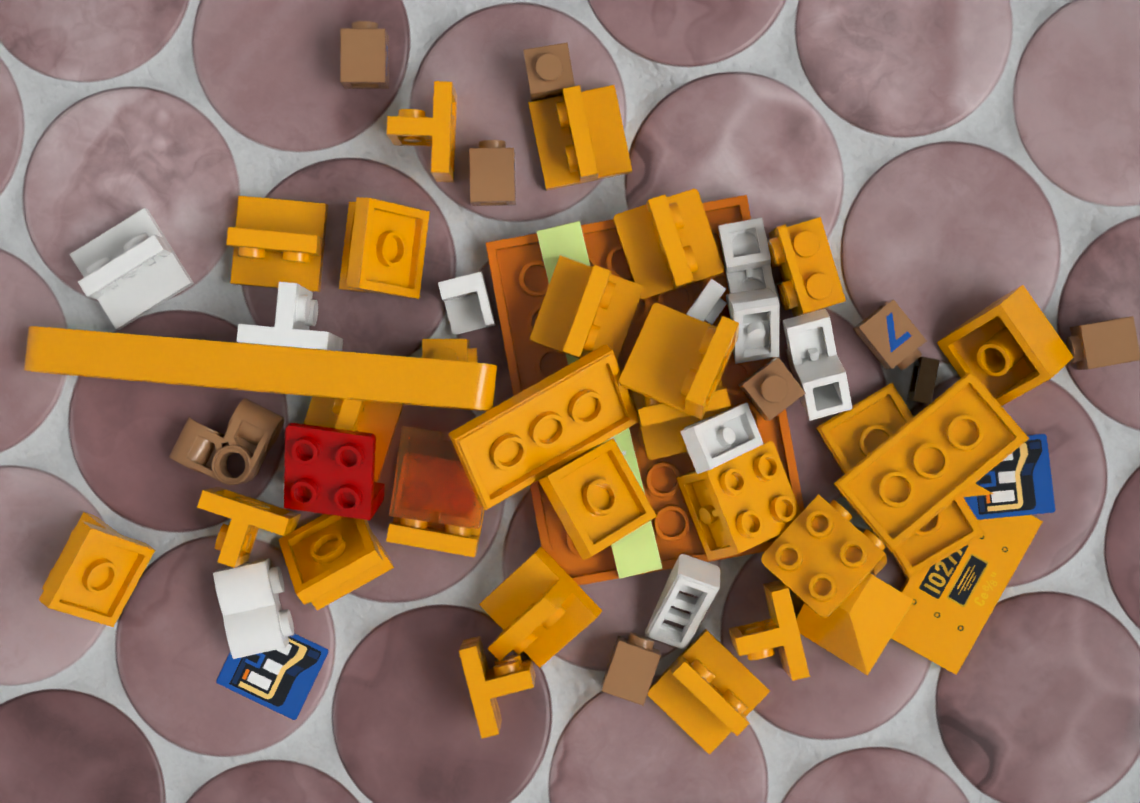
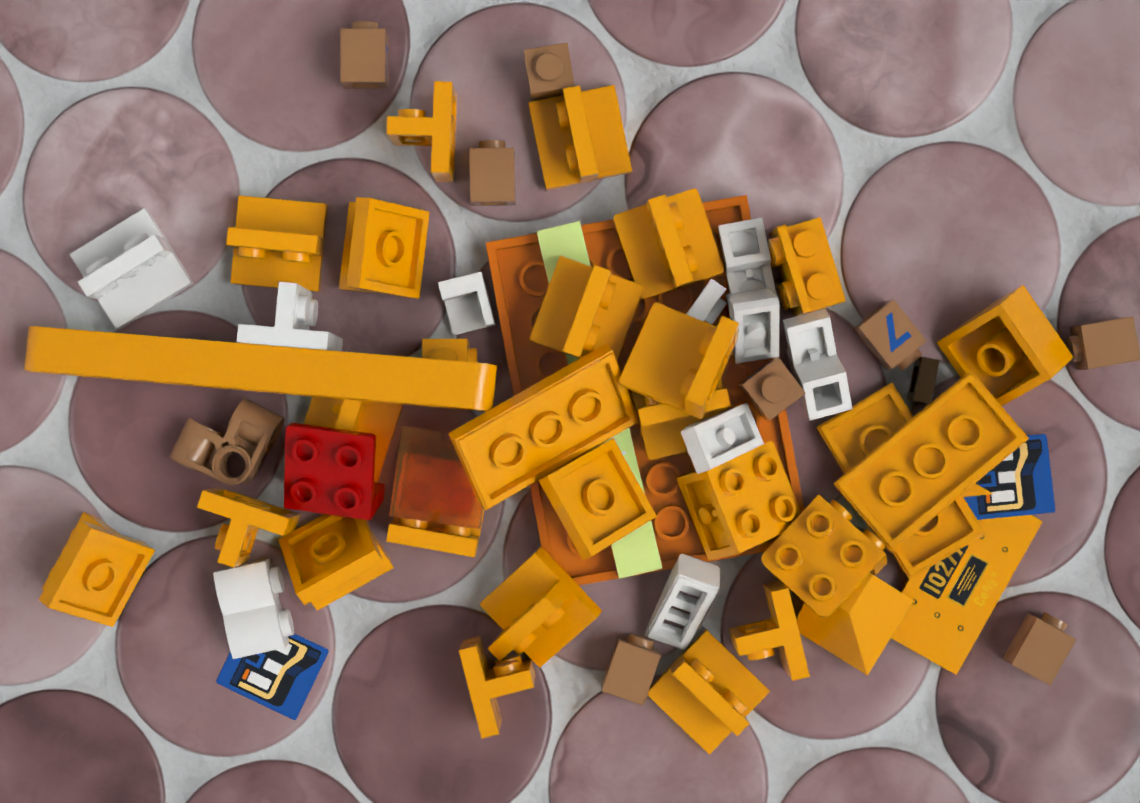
none -> medium nougat brick [1002,612,1076,686]

